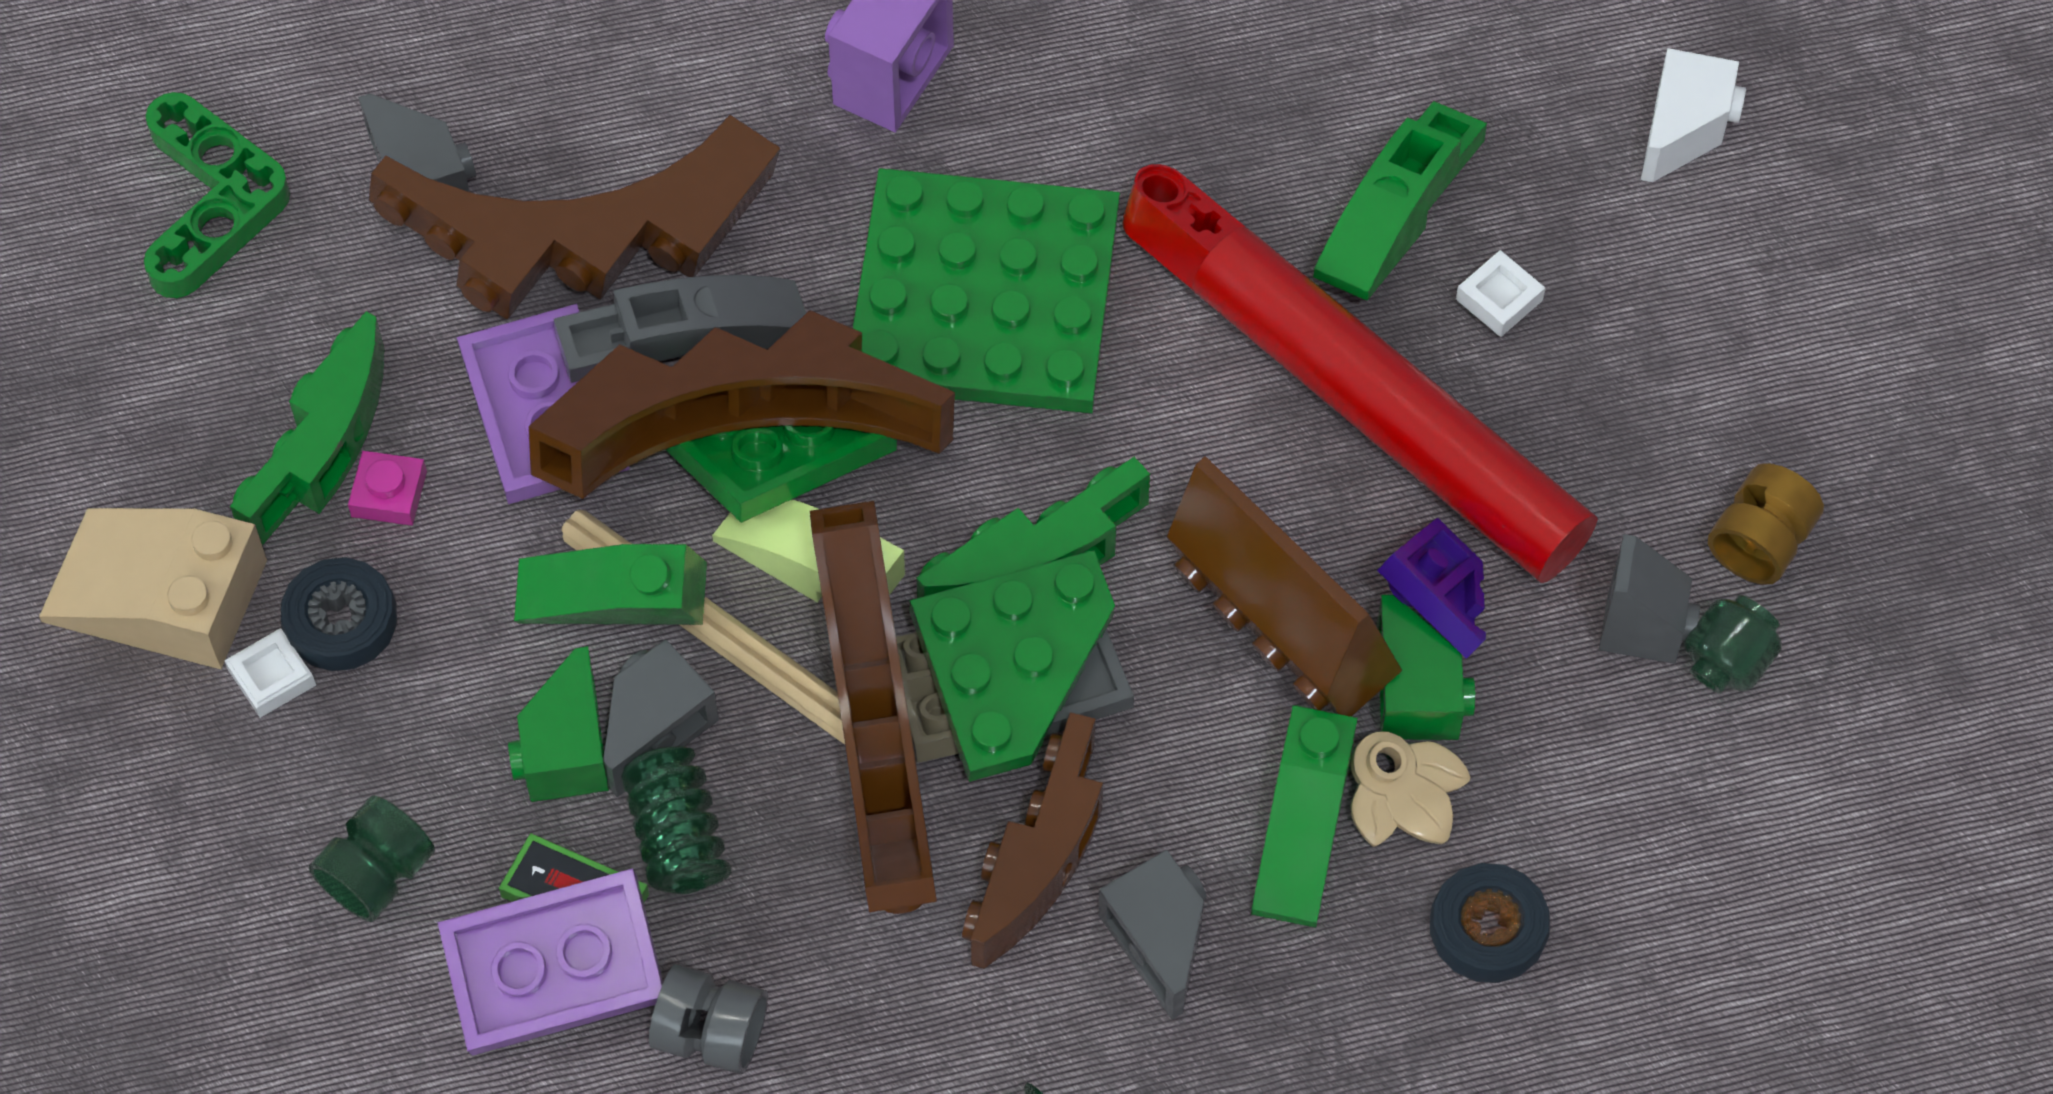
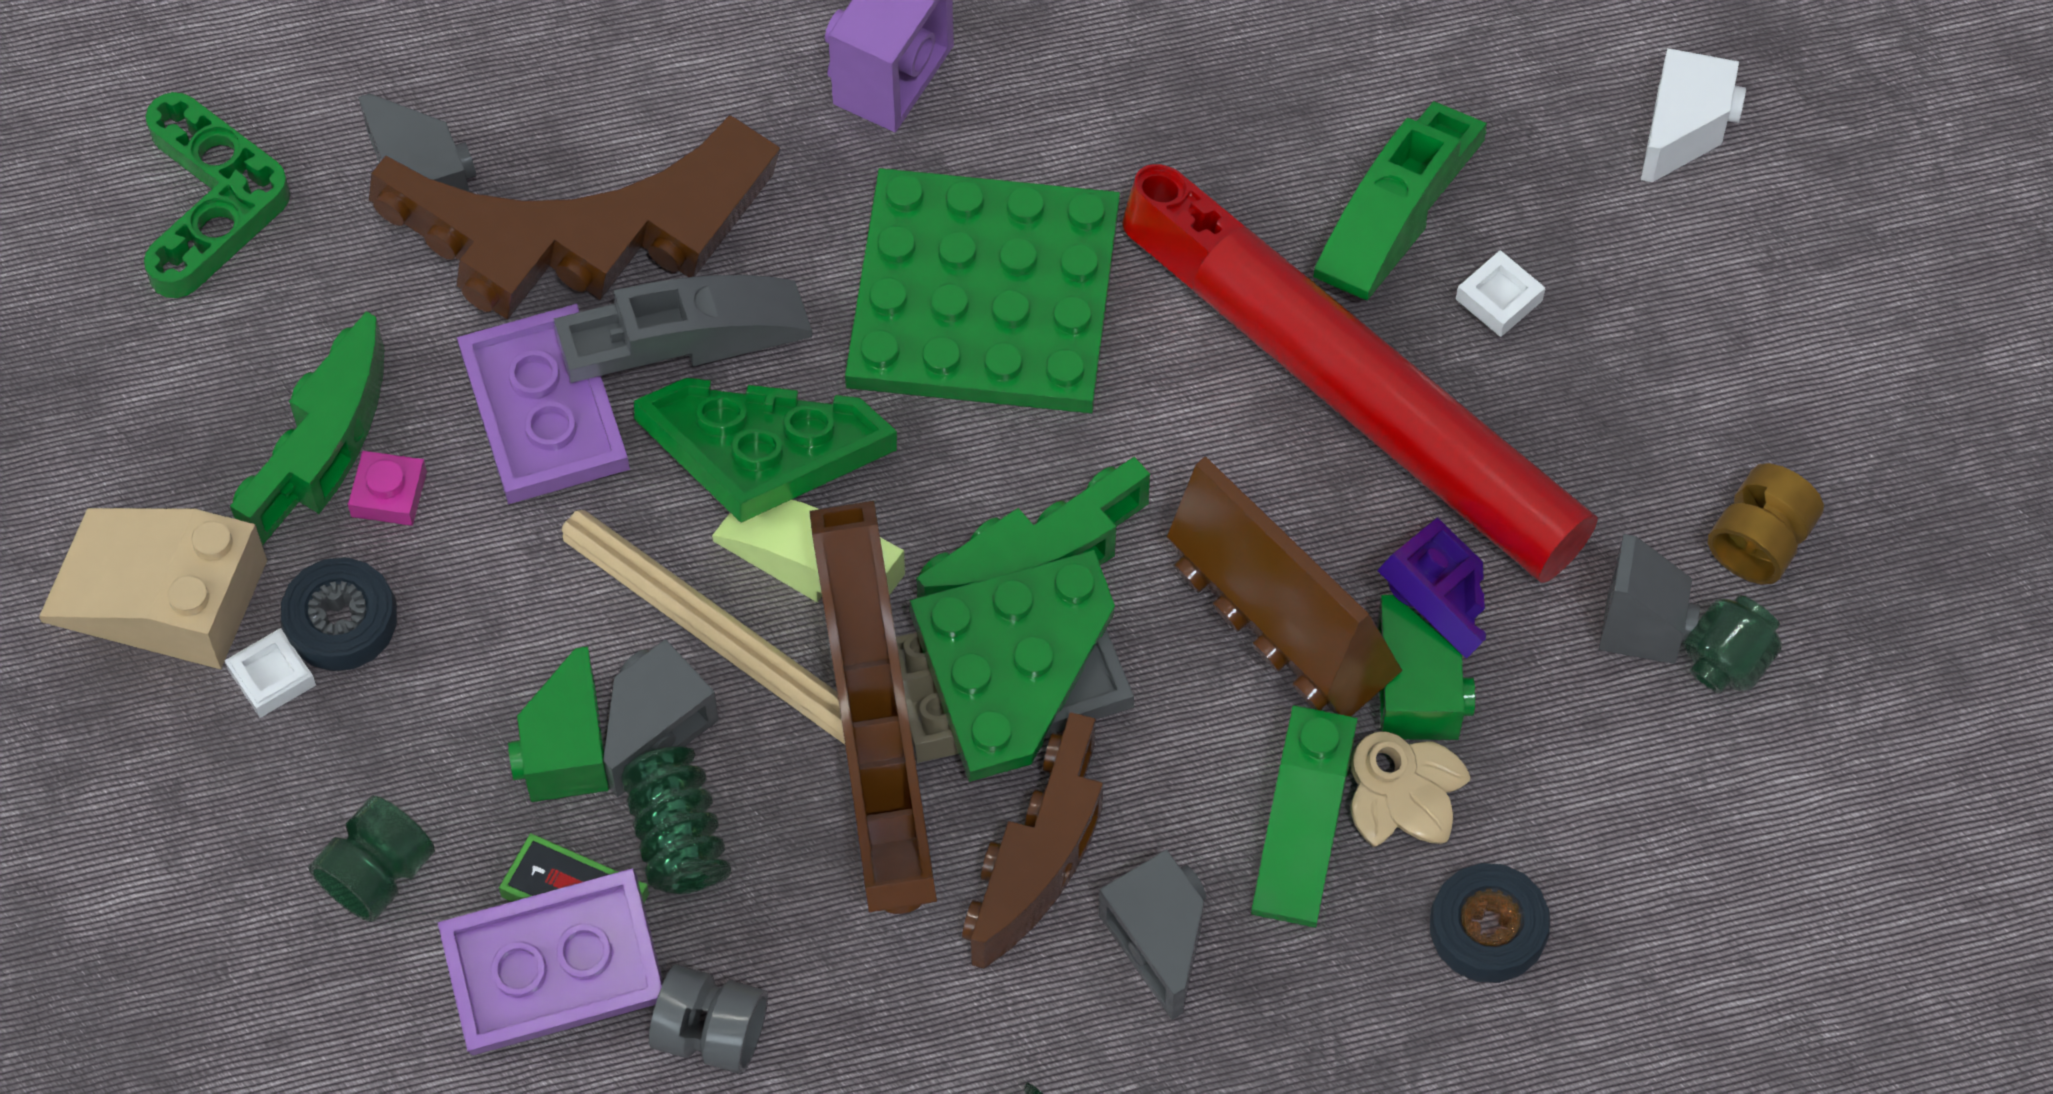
green slope [514,544,707,625] -> none
reddish brown arch [528,310,955,499] -> none

